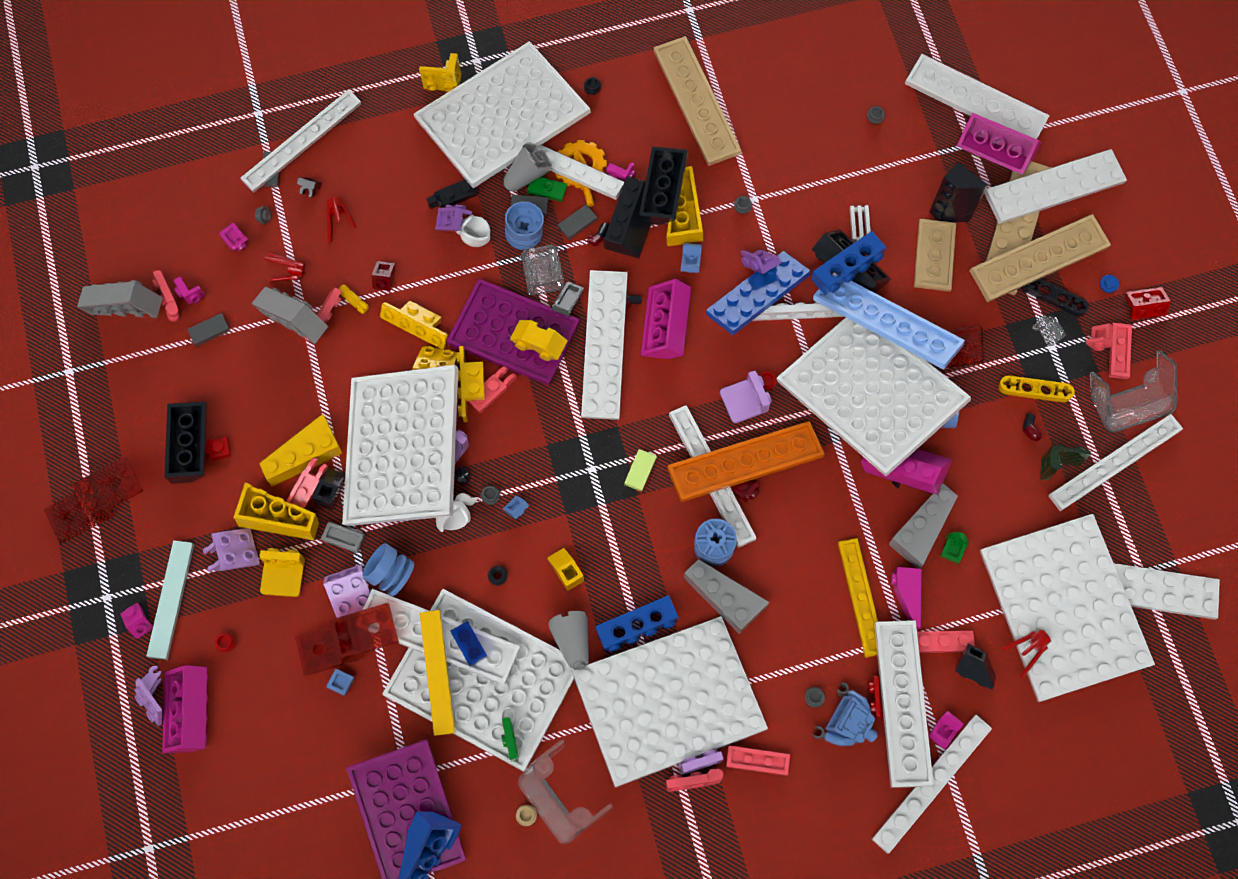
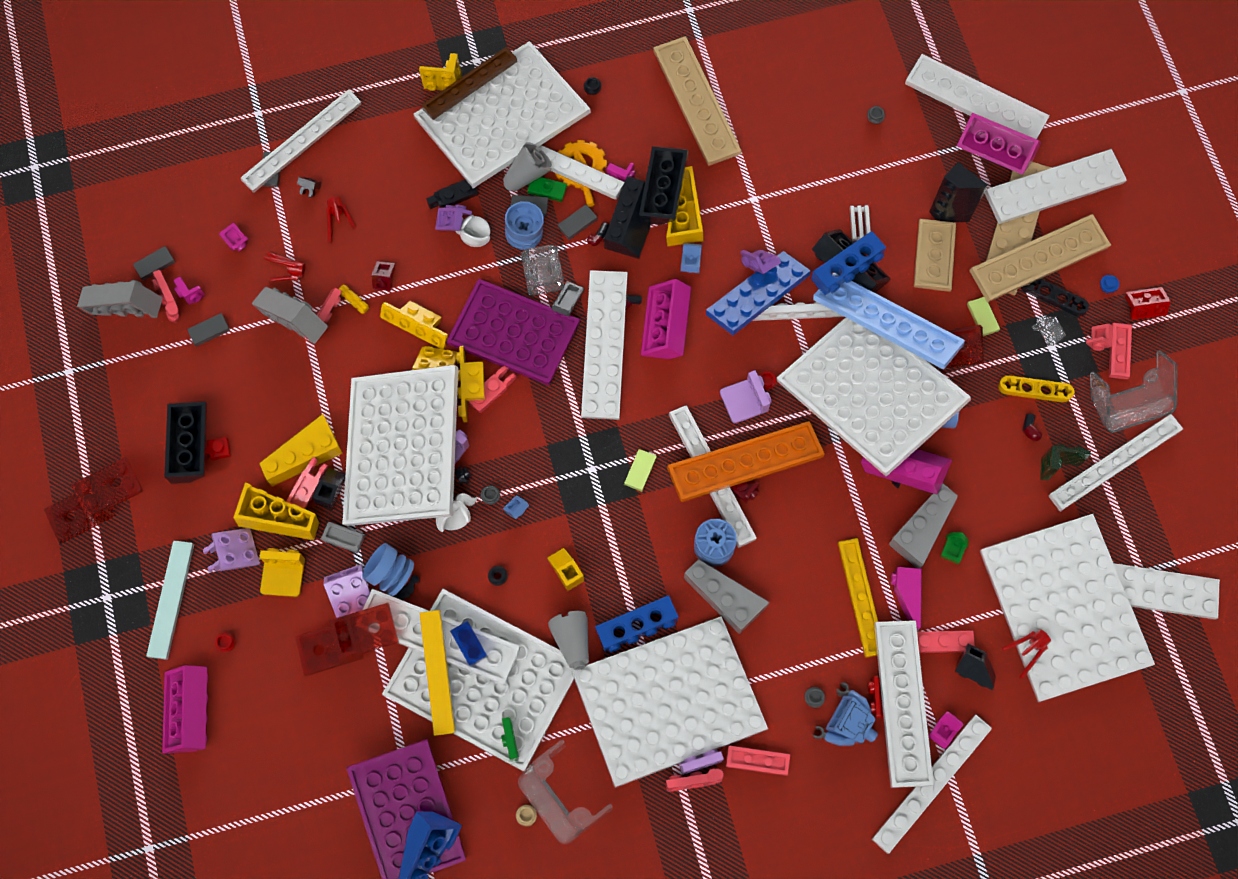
dark pink bracket [120,602,153,639] -> none
lavender plate [134,666,162,726] -> none
dark grey plate [255,206,271,224] -> none
medium blue plate [326,669,355,696] -> none
yellow brick [510,320,568,361] -> none
dark grey plate [734,196,752,214] -> none
none -> dark grey tile [133,246,176,281]
none -> black piece [394,575,420,600]
none -> reddish brown plate [421,47,517,120]
none -> yellowish green tile [967,297,1000,337]

